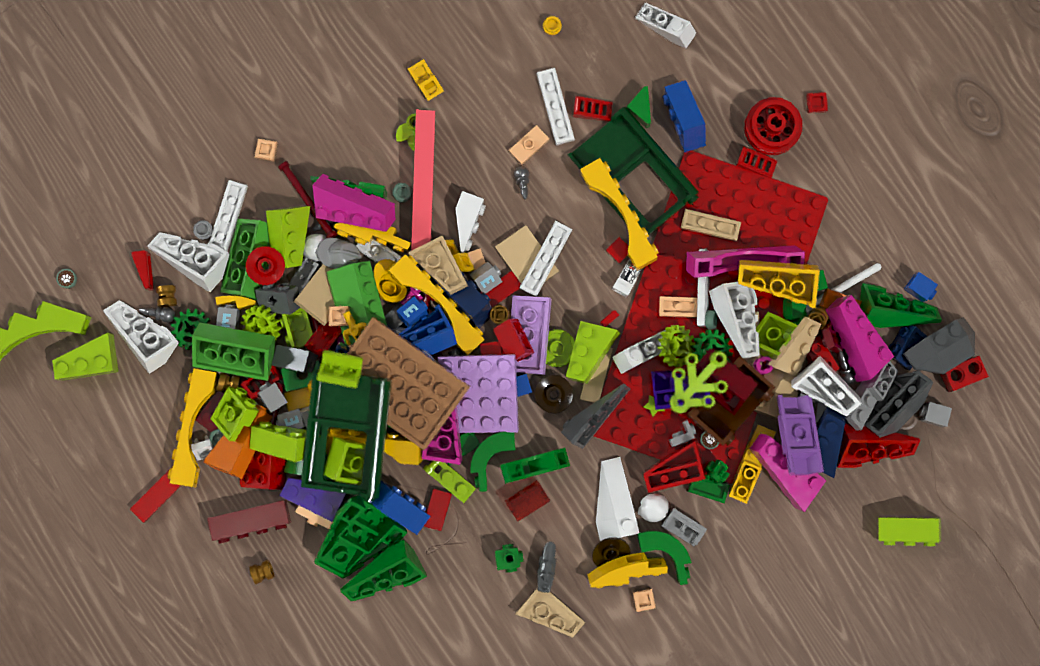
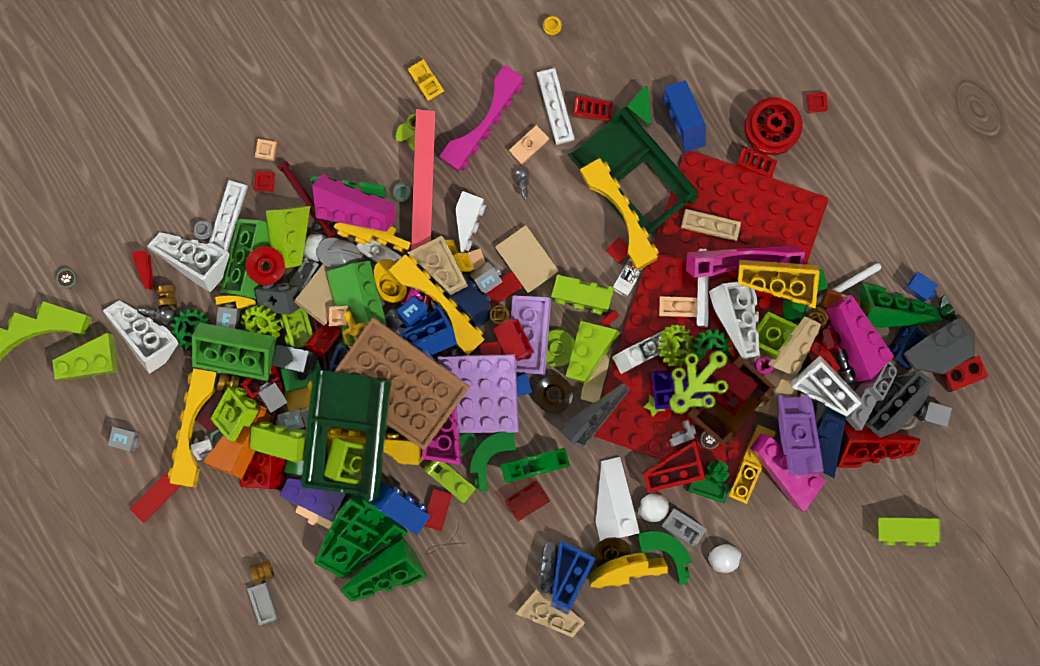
dark red brick [207,500,292,544] -> none
lime bracket [317,350,363,388] -> none
green brick [495,544,524,573] -> none
white tile [520,221,572,297] -> none
light nougat tile [633,589,656,612] -> none
white slope [635,3,696,48] -> none
sand green tile [705,310,718,330] -> none
none -> light grey brick [107,427,141,452]
none -> light grey tile [247,582,278,626]
none -> red tile [254,171,275,192]
none -> dark pink arch [439,65,524,173]
none -> blue wedge [550,541,595,615]
none -> lime wedge [551,275,614,316]
none -> white hair [708,544,741,573]
none -> dark green piece [938,295,957,322]

